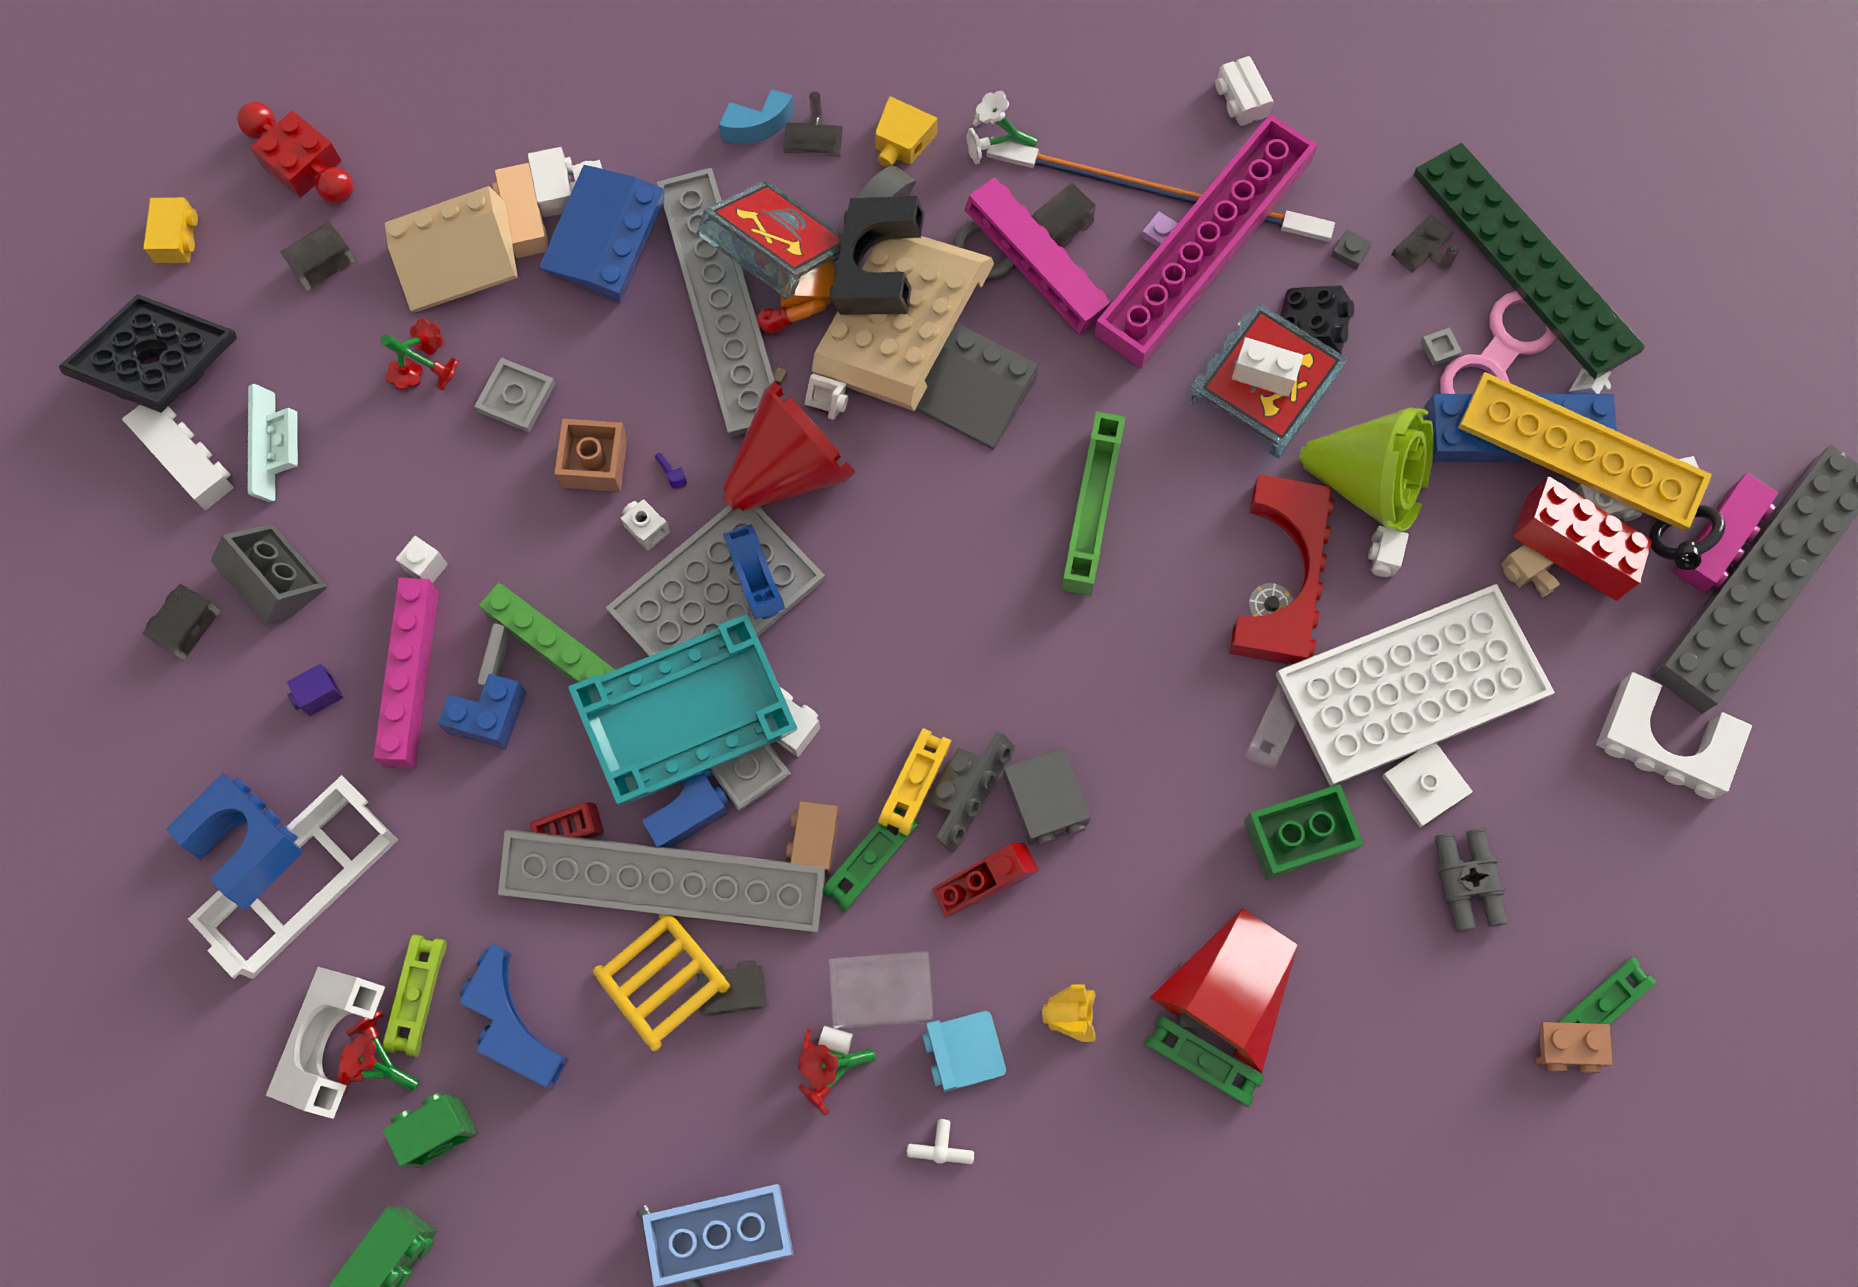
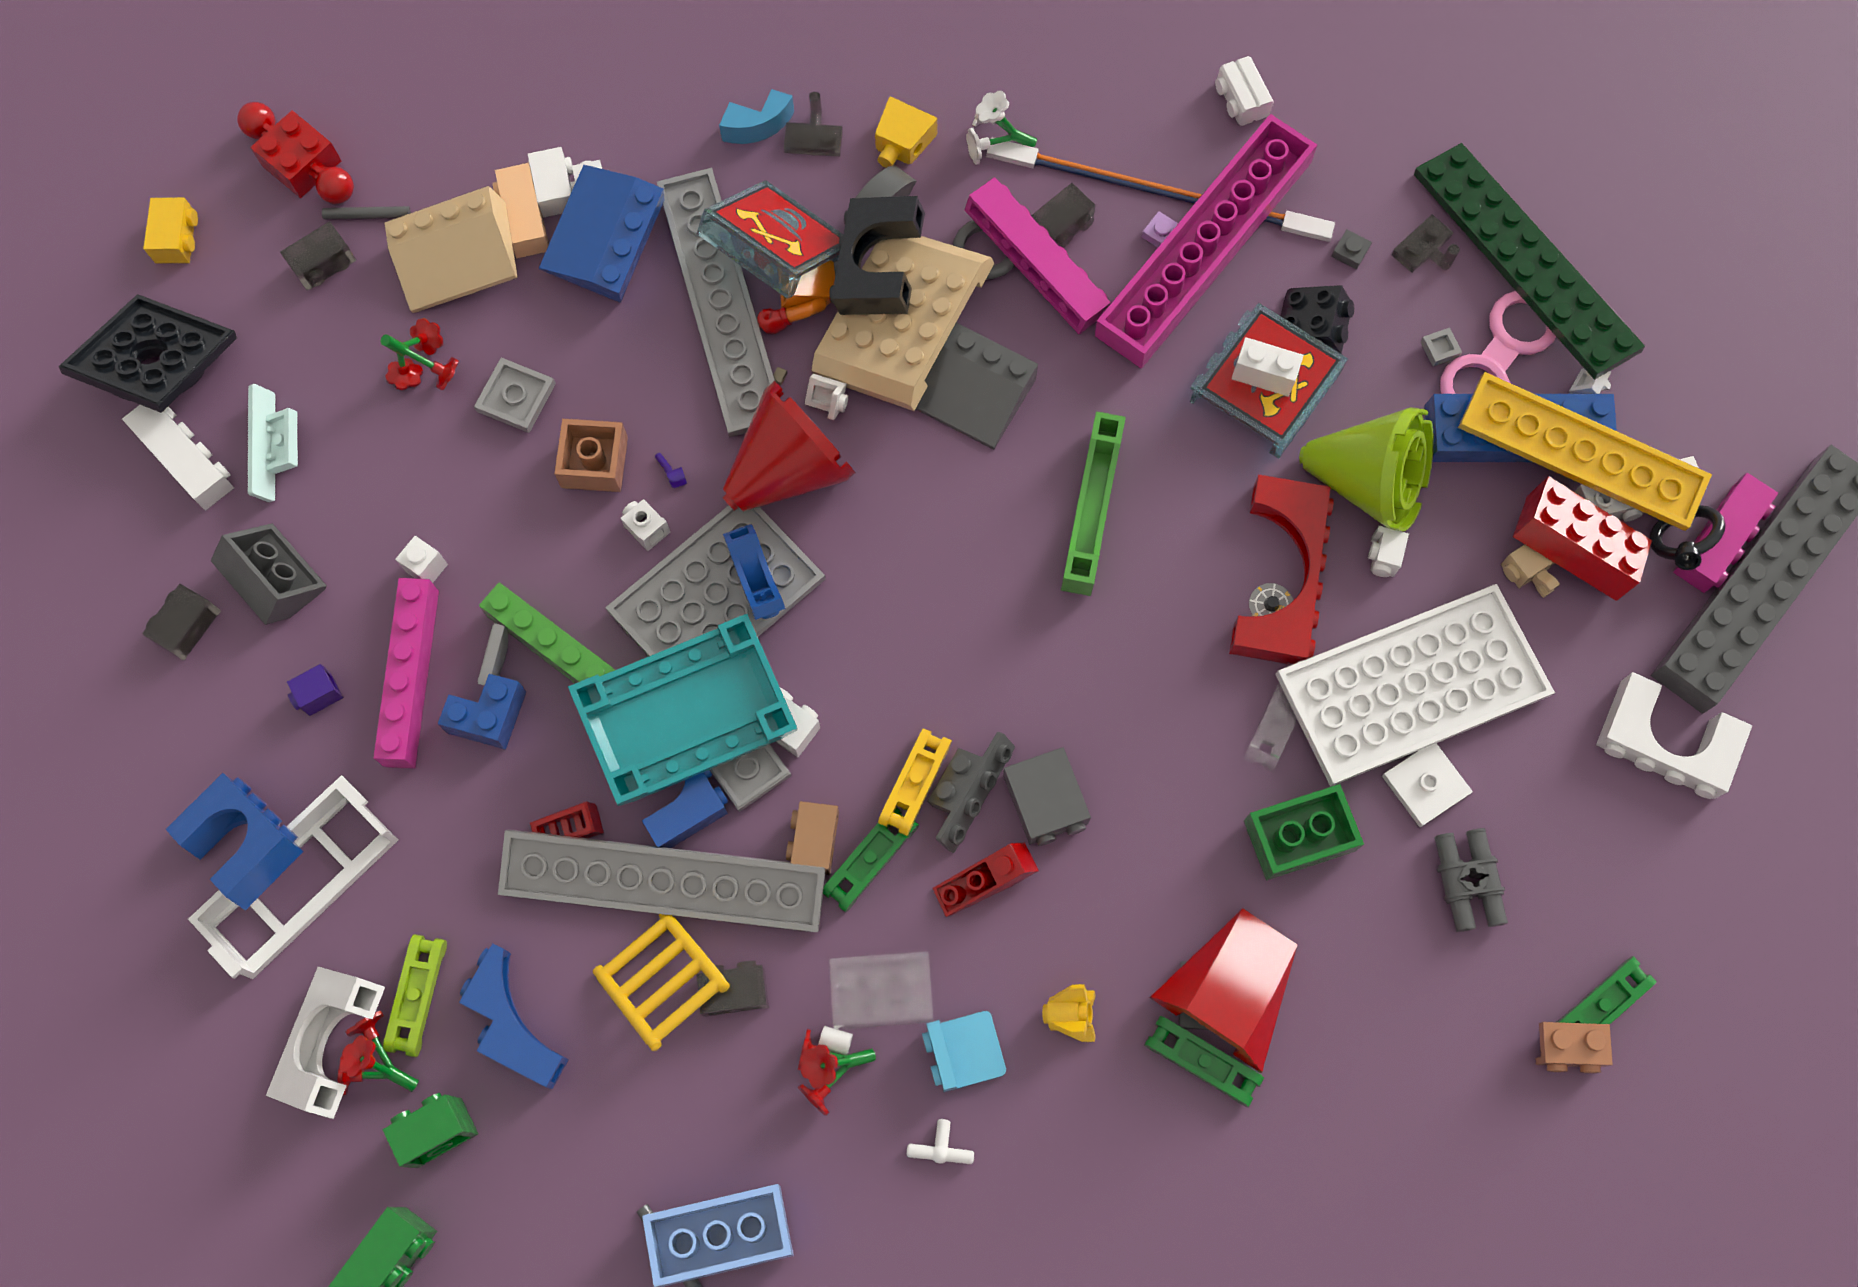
none -> dark grey bar [322,206,411,220]

